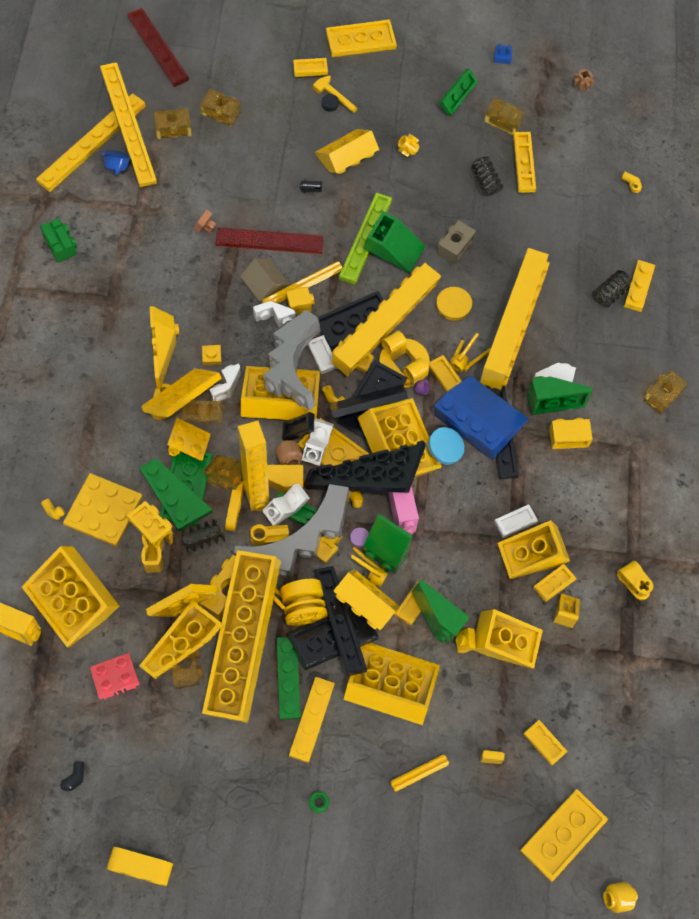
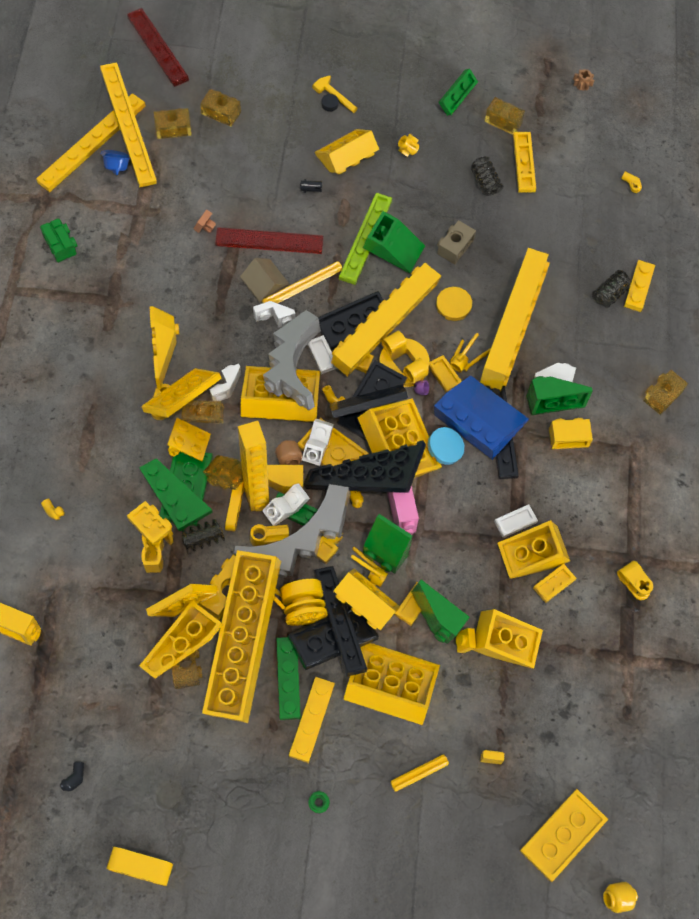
yellow slope [22,546,120,648] -> none
yellow plate [63,473,143,547] -> none
coral hinge [90,653,140,700] -> none
yellow plate [202,345,222,366] -> none
black plate [282,412,315,441] -> none
yellow brick [286,287,315,315] -> none
yellow plate [293,58,328,77] -> none
yellow tile [326,19,397,57] -> none
lavender tile [350,528,369,548] -> none
blue tile [494,44,512,64] -> none
yellow plate [523,720,568,766] -> none
yellow slope [553,593,580,628] -> none

